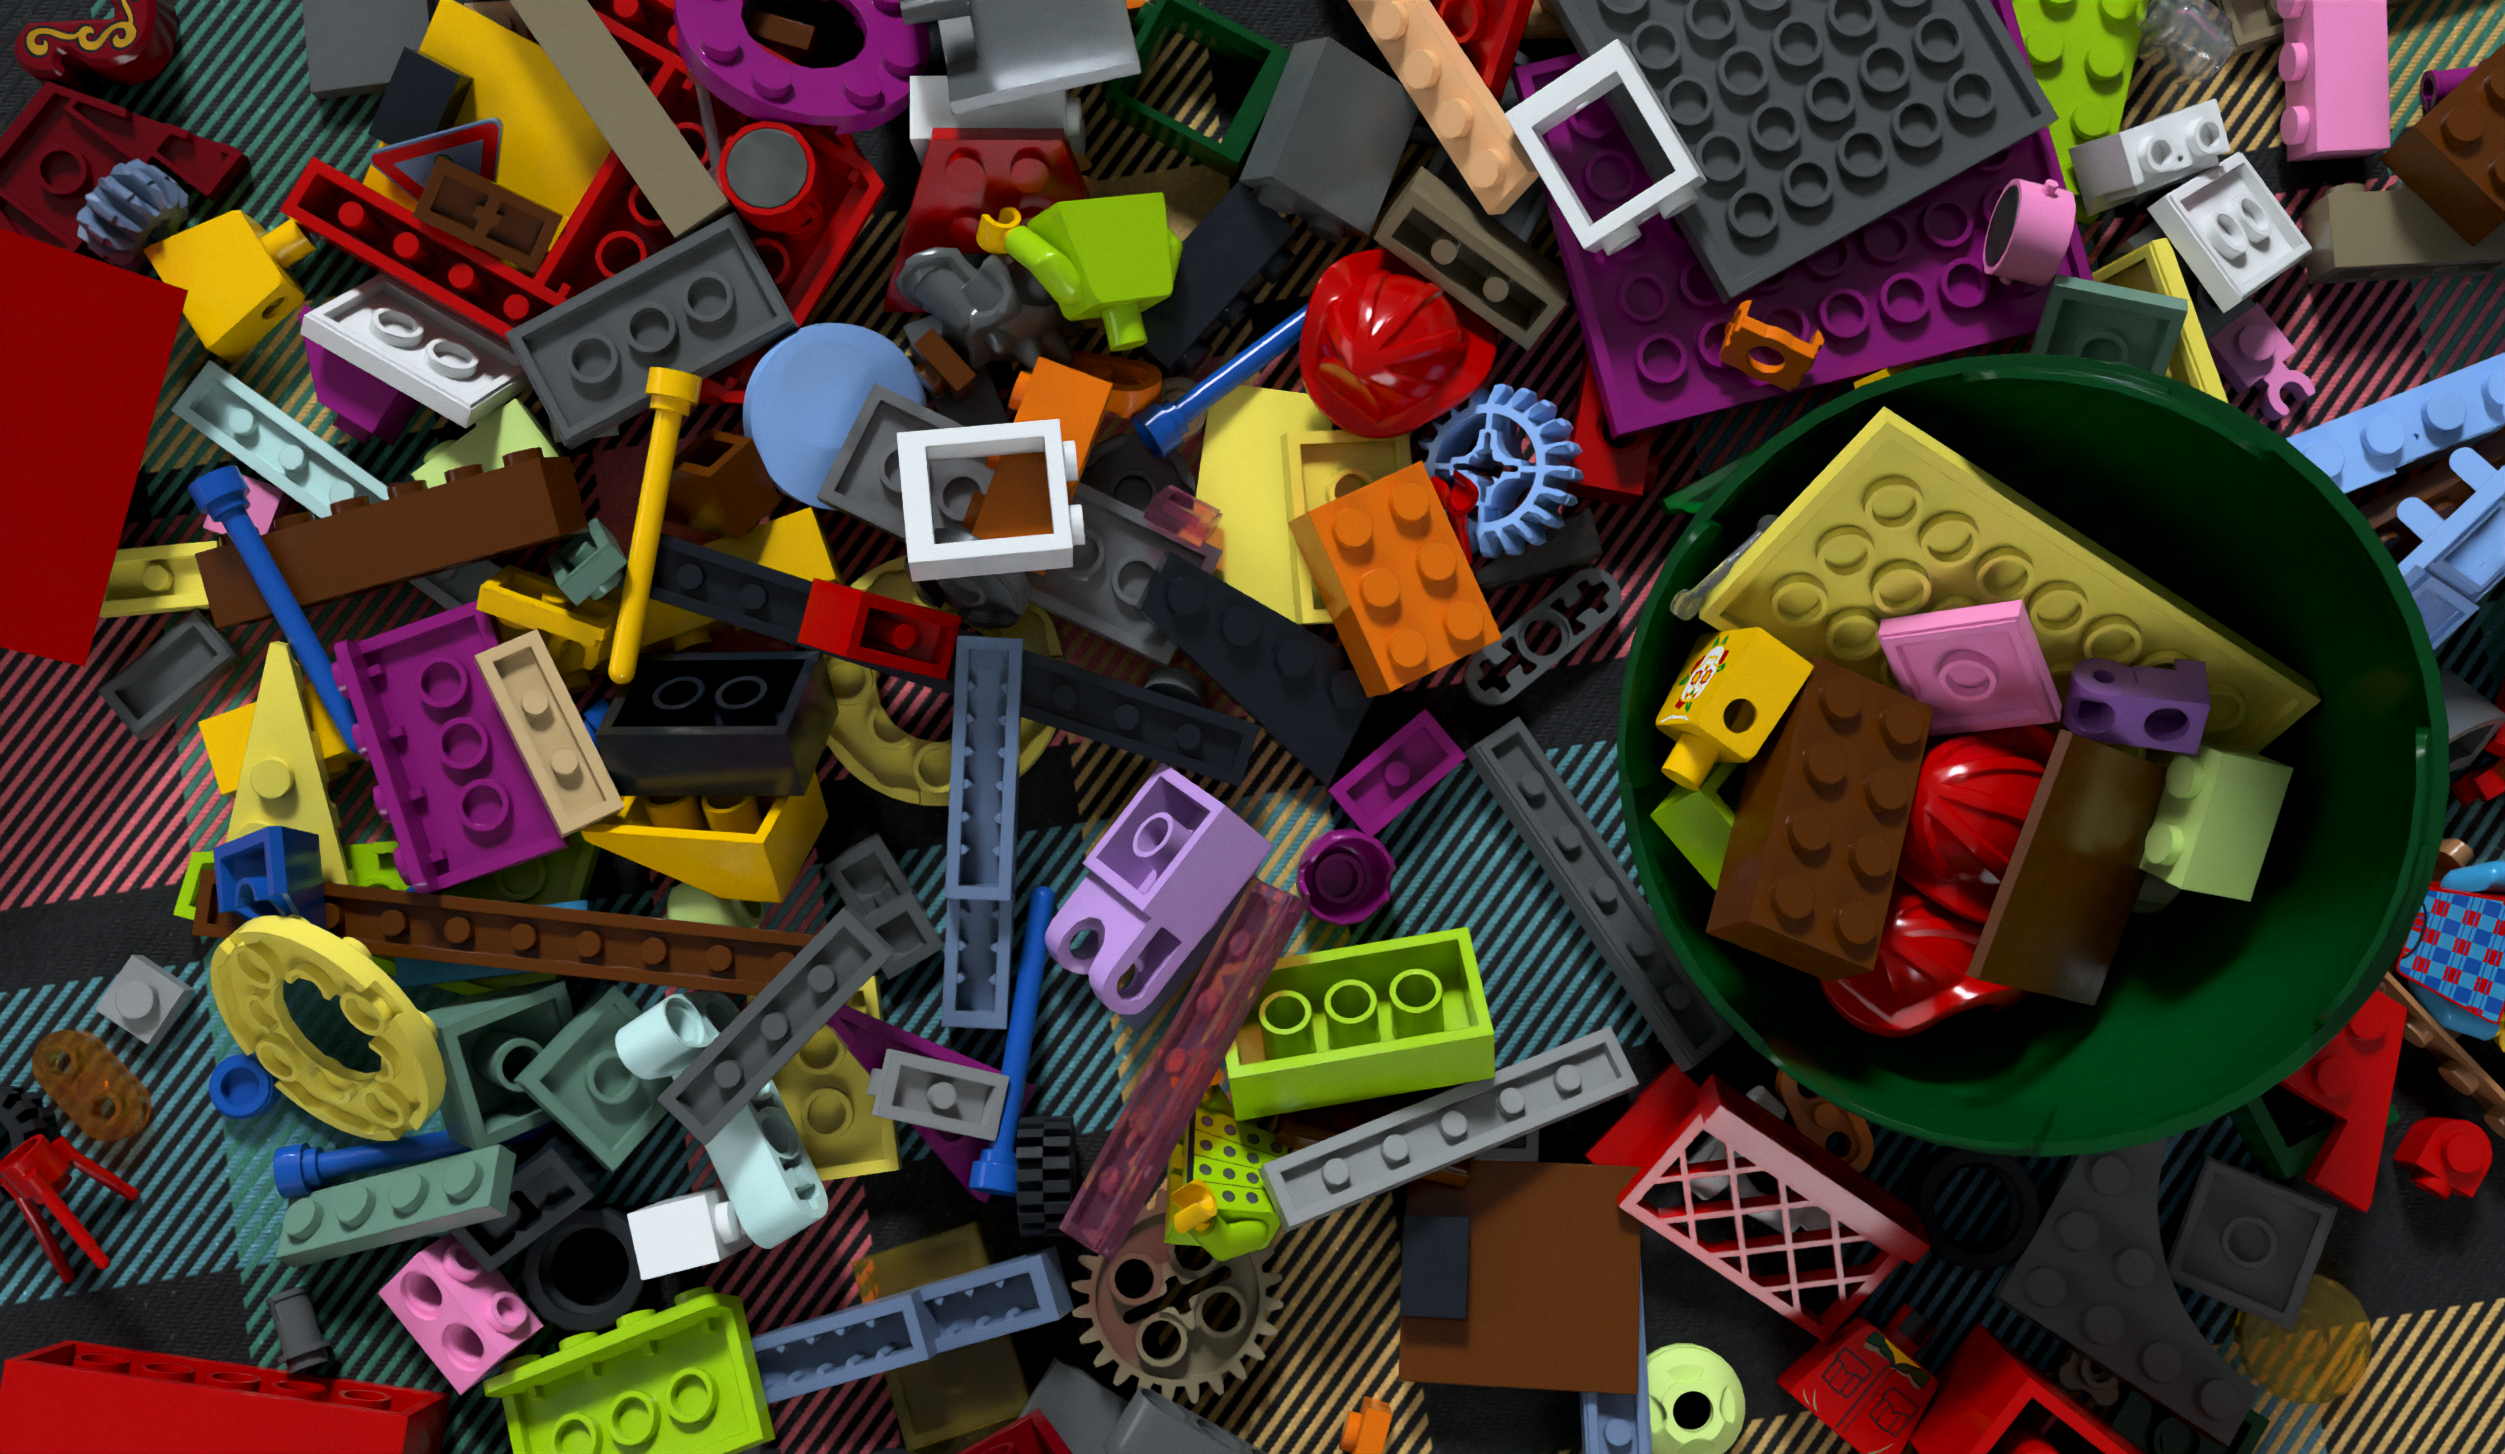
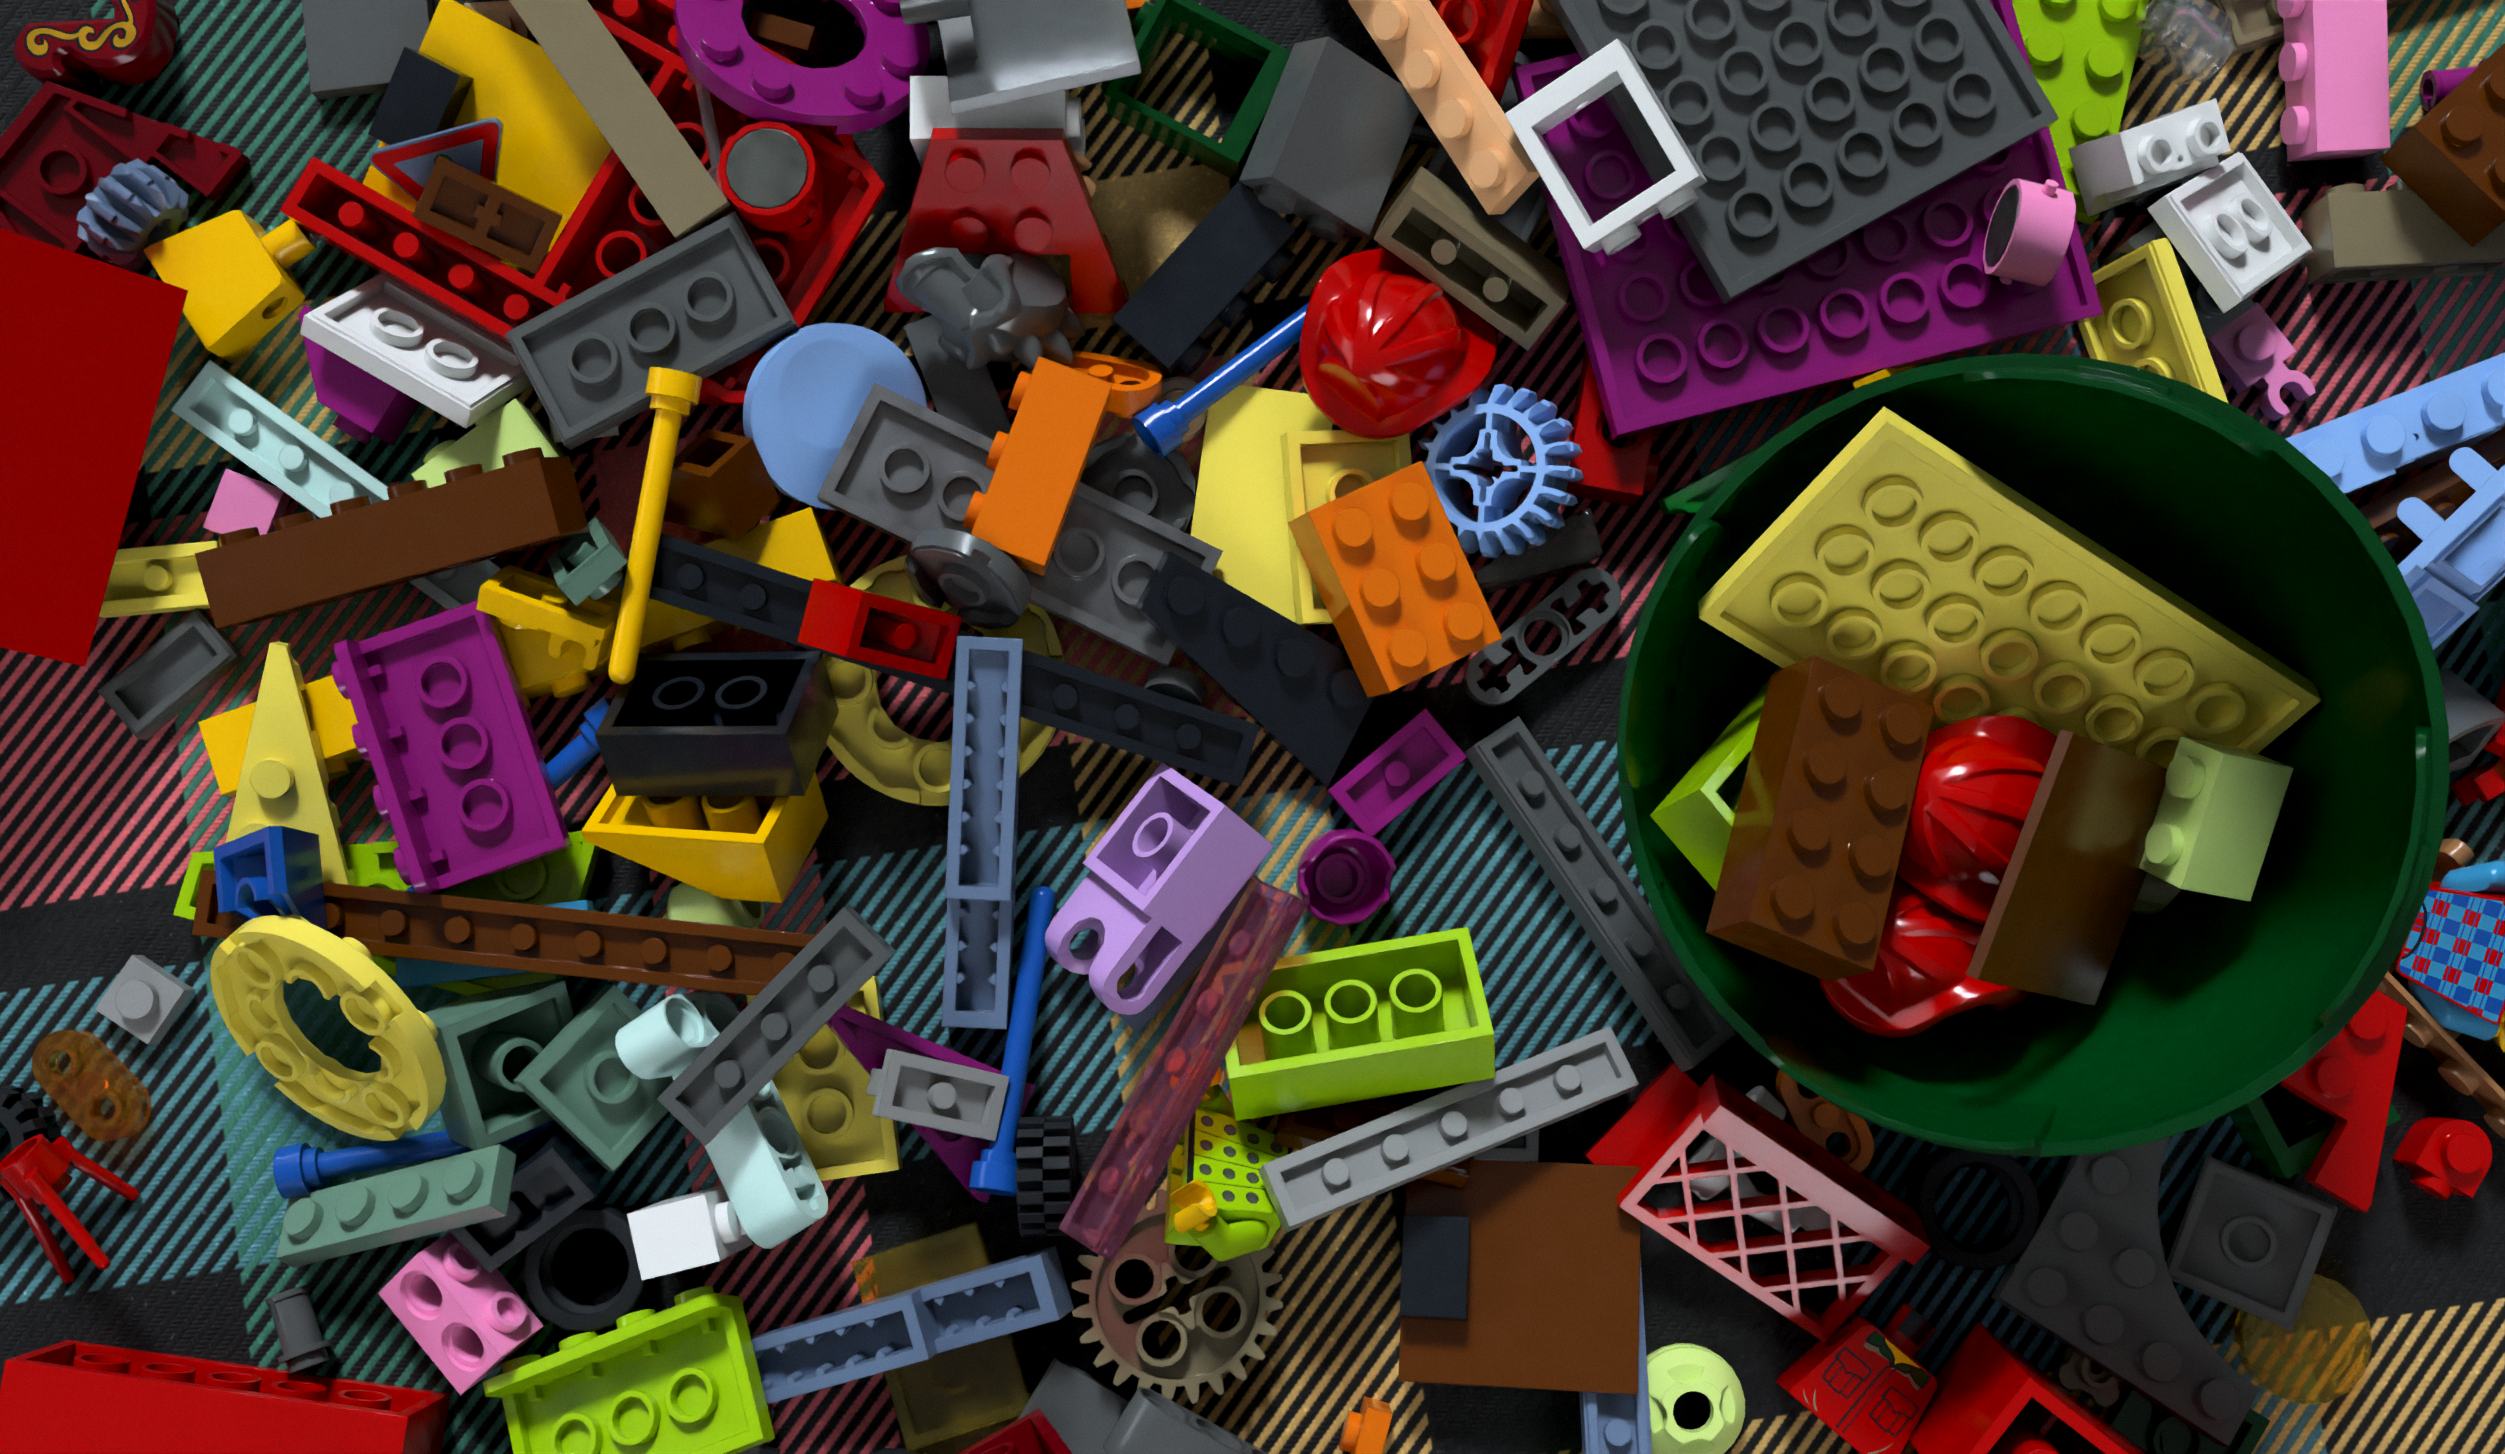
blue piece [187,466,360,754] -> none
blue tile [209,1054,281,1119] -> none
tan plate [474,629,625,838] -> none
dark grey slope [823,831,945,980] -> none
white window [897,419,1085,582] -> none
reddish brown plate [913,328,976,405] -> none
lime torso [976,192,1183,352] -> none
clear pink tile [1143,484,1223,547] -> none
red hand [1430,470,1479,564] -> none
yellow torso [1656,627,1814,791] -> none
clear hinge [1670,515,1778,621] -> none
orange piece [1719,300,1824,392] -> none
bright pink plate [1877,599,2062,737] -> none
sand green plate [2029,274,2188,376] -> none
medium lavender leg [2061,658,2211,755] -> none

